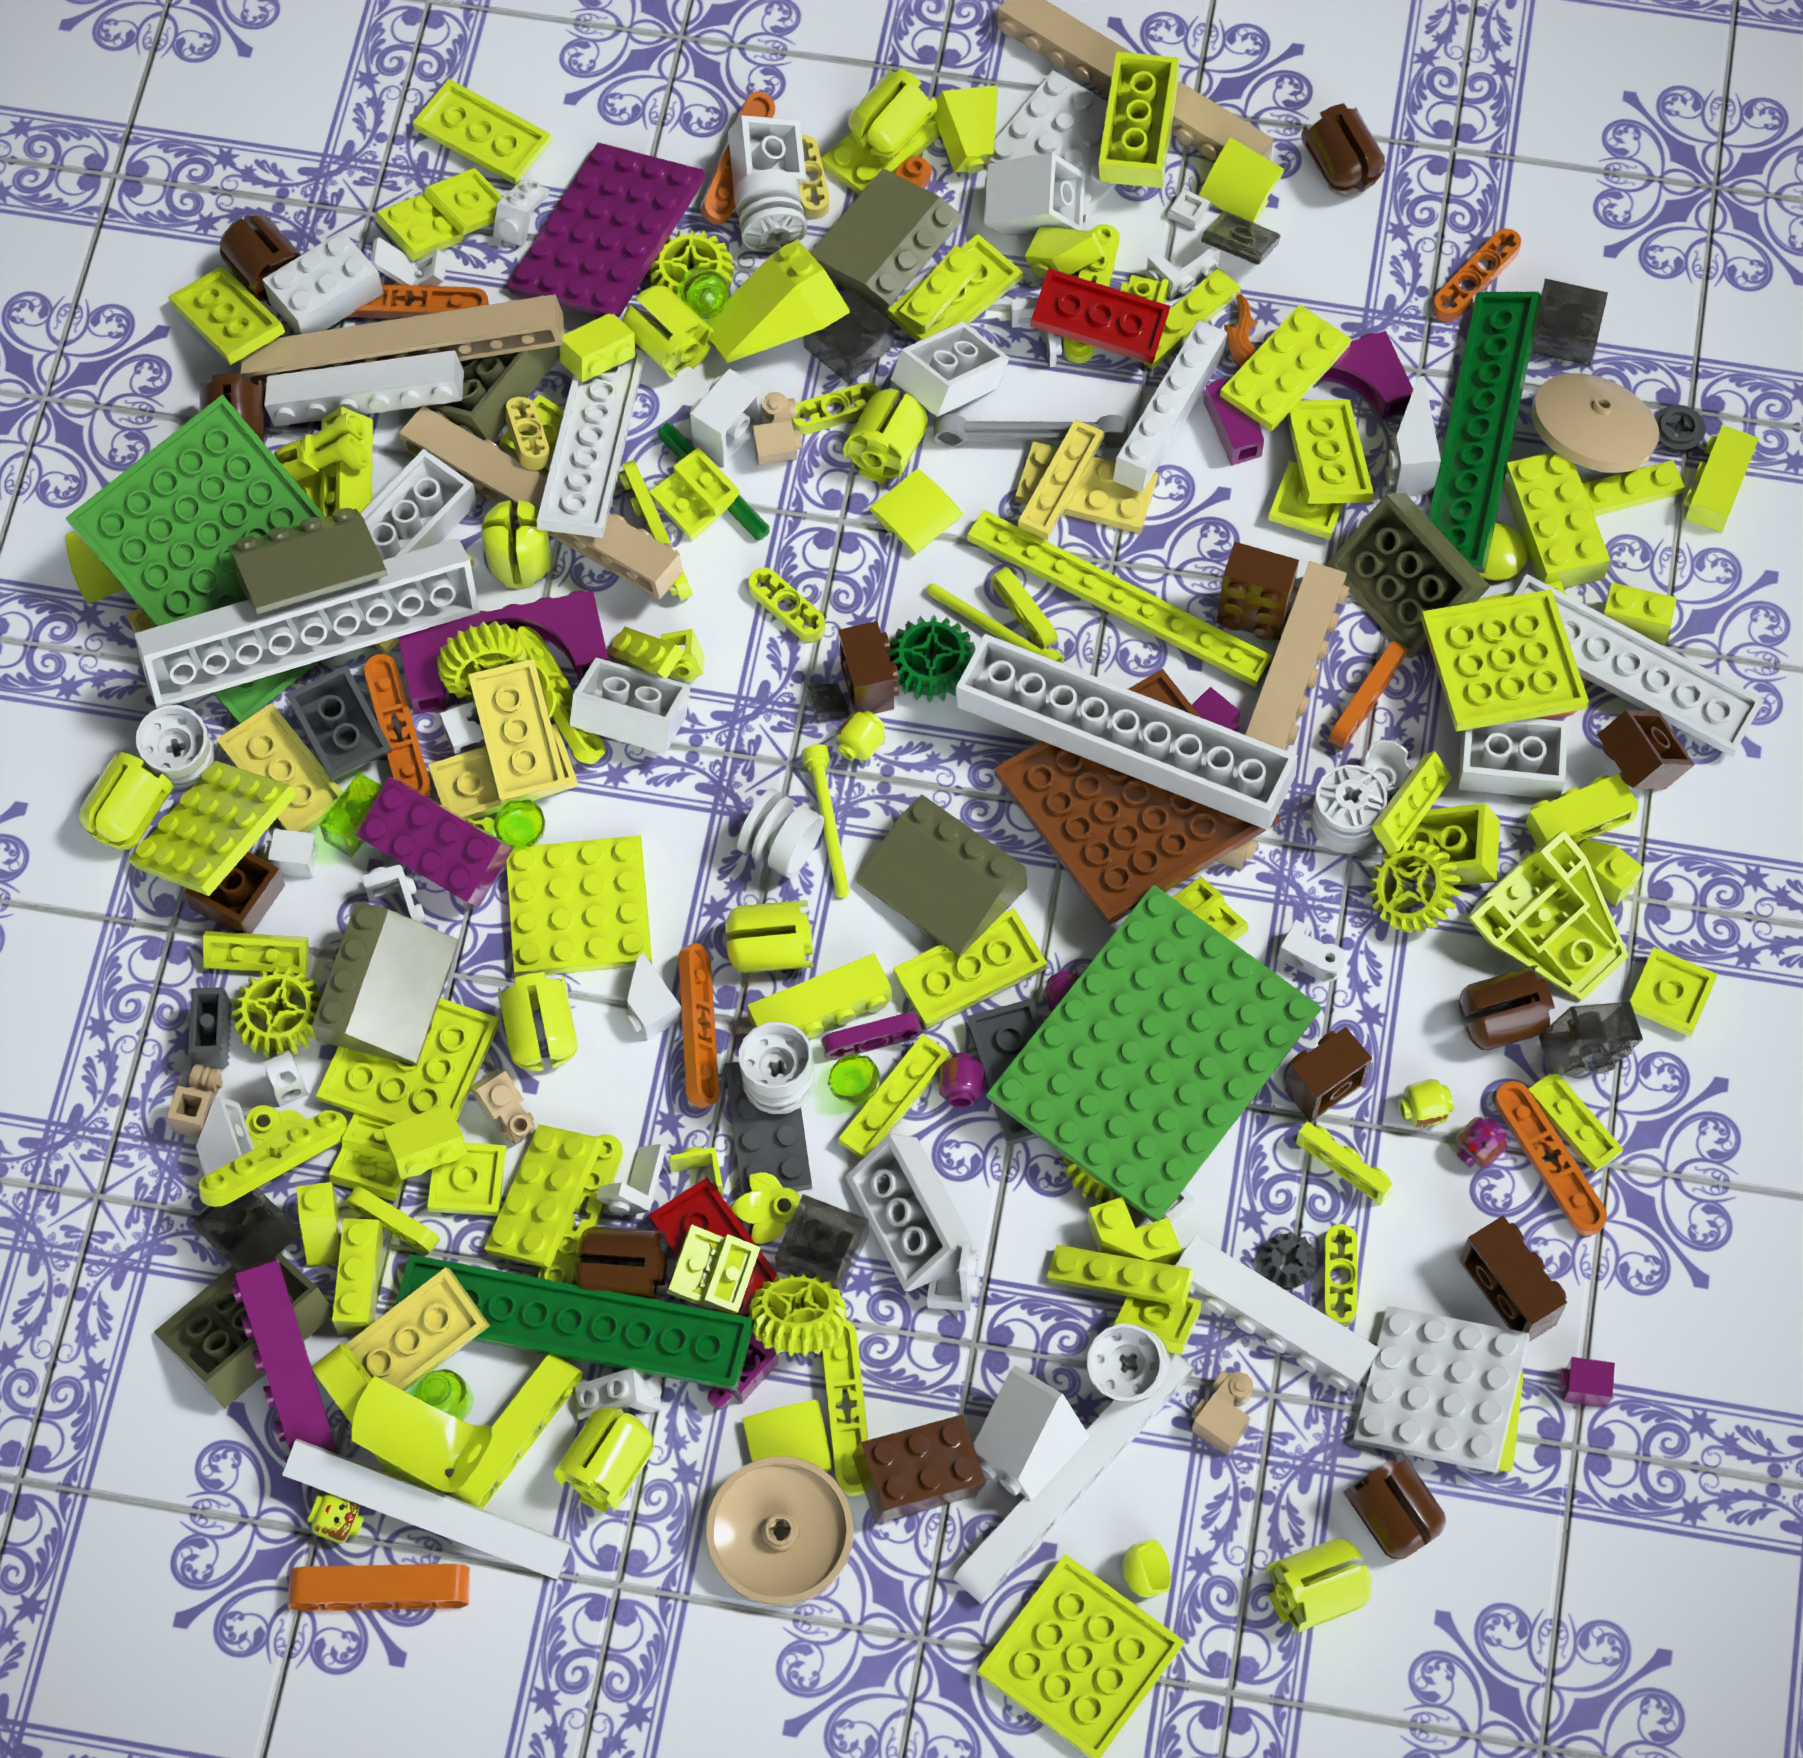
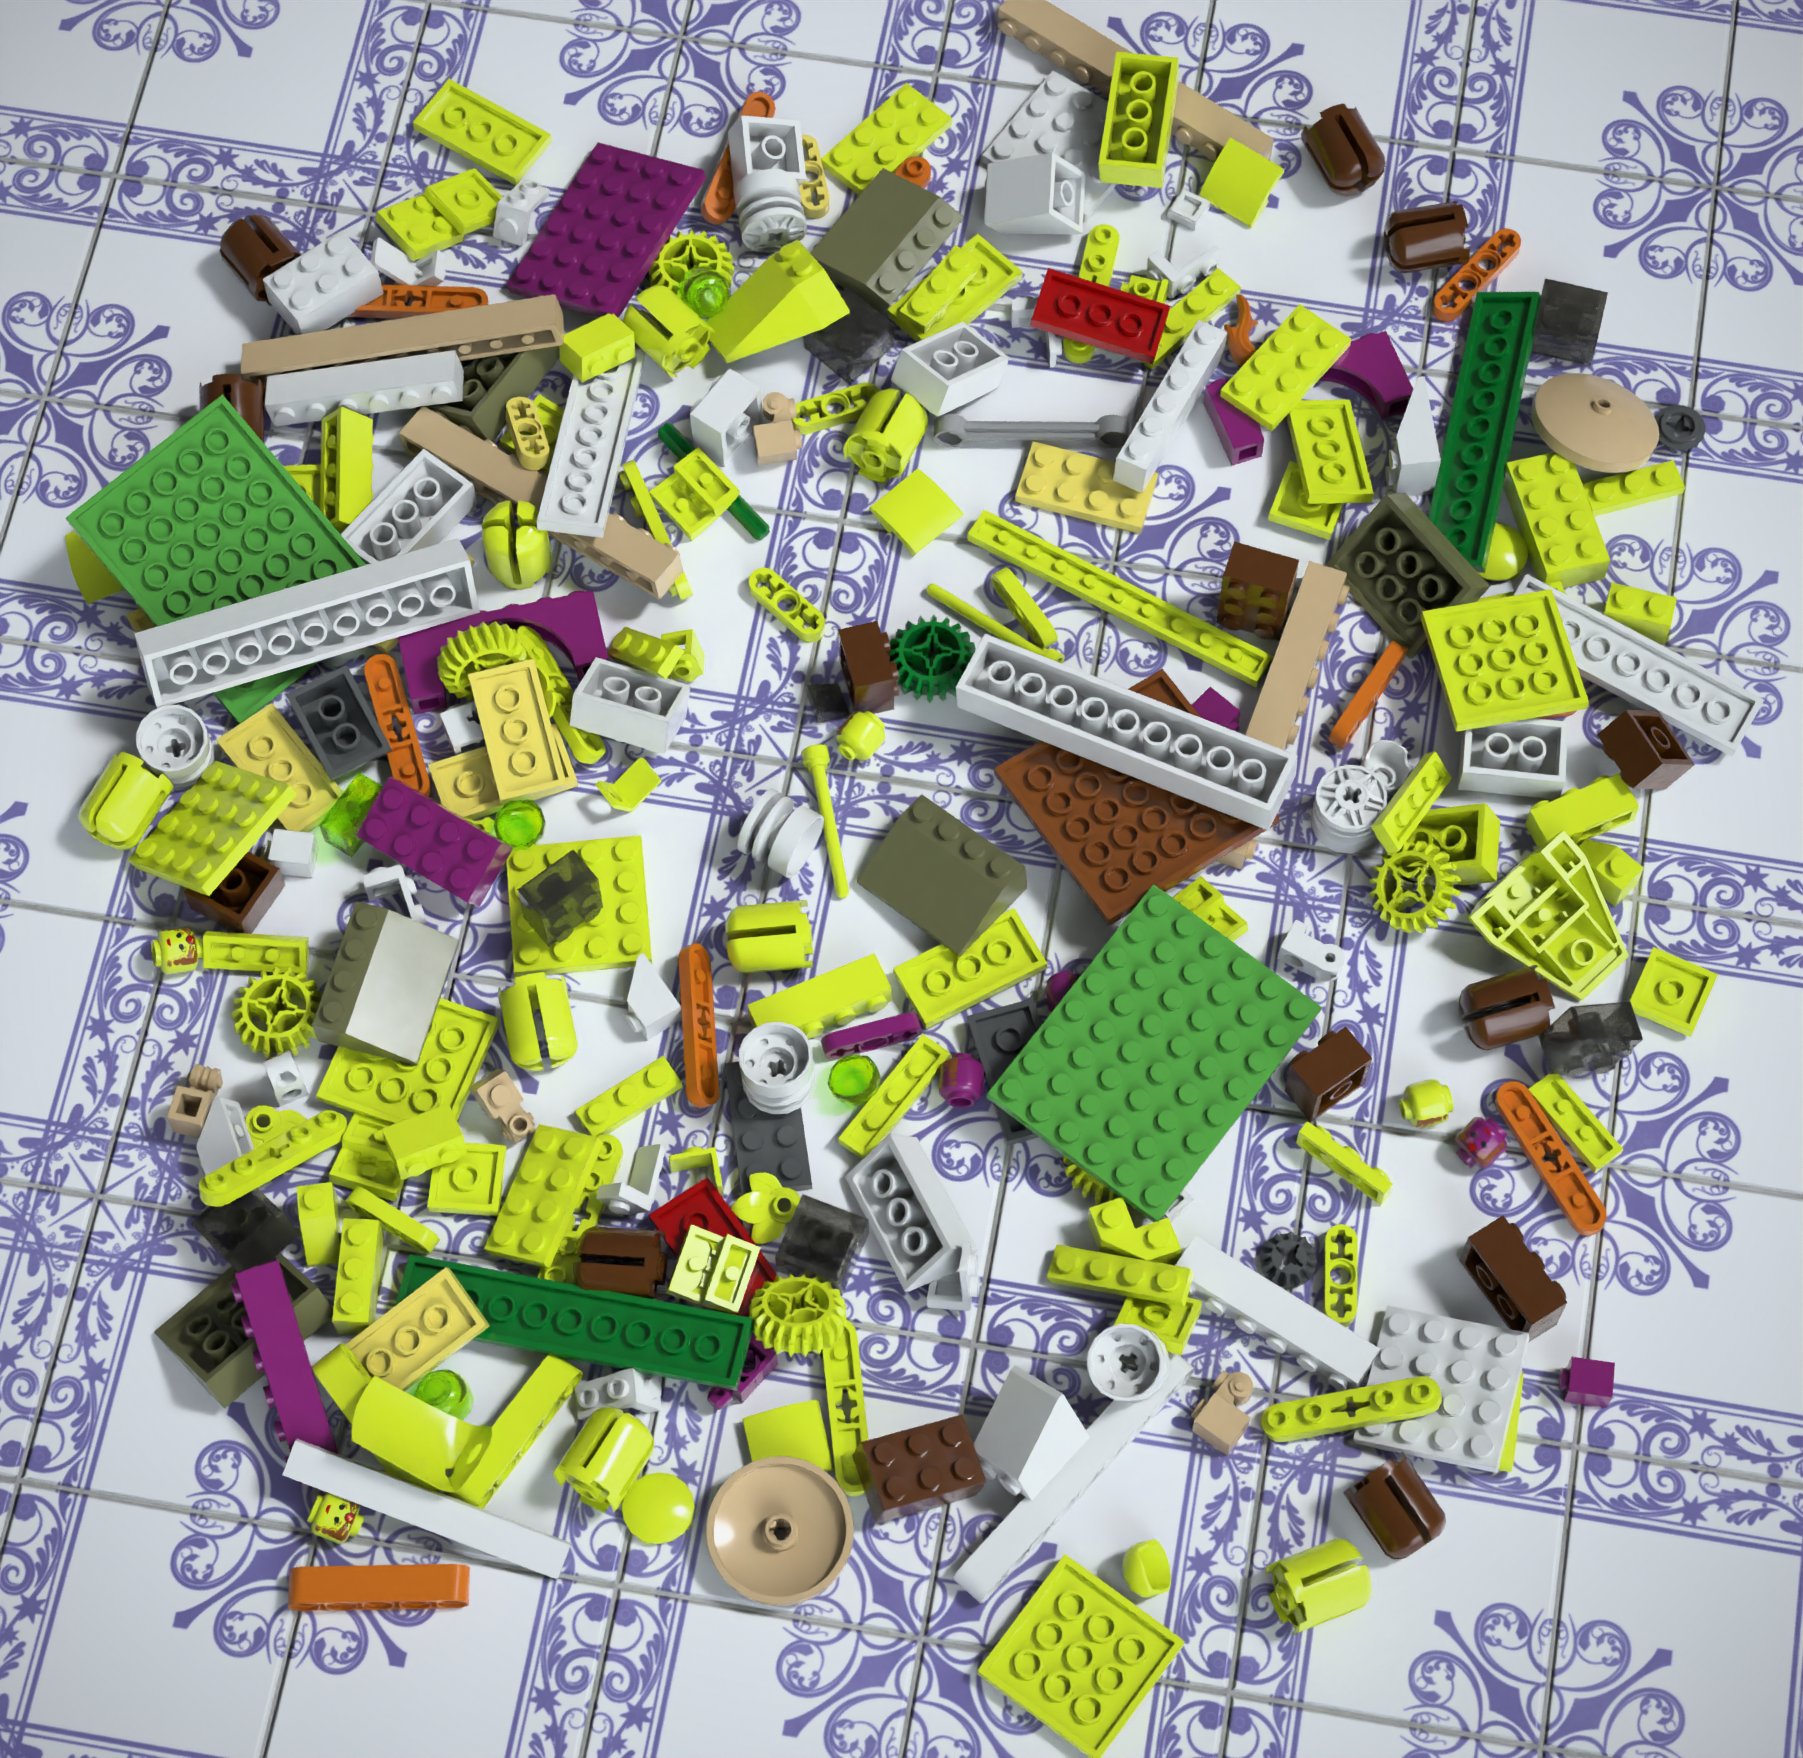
neon yellow plate [168,266,285,365] -> none
dark grey brick [188,987,232,1068] -> none
olive slope [228,508,388,614] -> none
neon yellow piece [274,411,369,482] -> none
neon yellow cylinder [848,68,938,159] -> none
neon yellow slope [933,85,998,174] -> none
light yellow plate [1018,419,1104,540] -> none
neon yellow slope [1025,226,1105,279] -> none
clear smoke tile [1201,211,1281,266] -> none
neon yellow brick [1683,425,1759,532] -> none
none -> neon yellow head [151,927,203,974]
none -> clear smoke brick [517,850,603,947]
none -> neon yellow plate [575,1056,683,1137]
none -> neon yellow bracket [595,758,661,812]
none -> neon yellow dish [622,1472,695,1545]
none -> neon yellow piece [1261,1376,1442,1442]
none -> reddish brown cylinder [1384,201,1470,273]

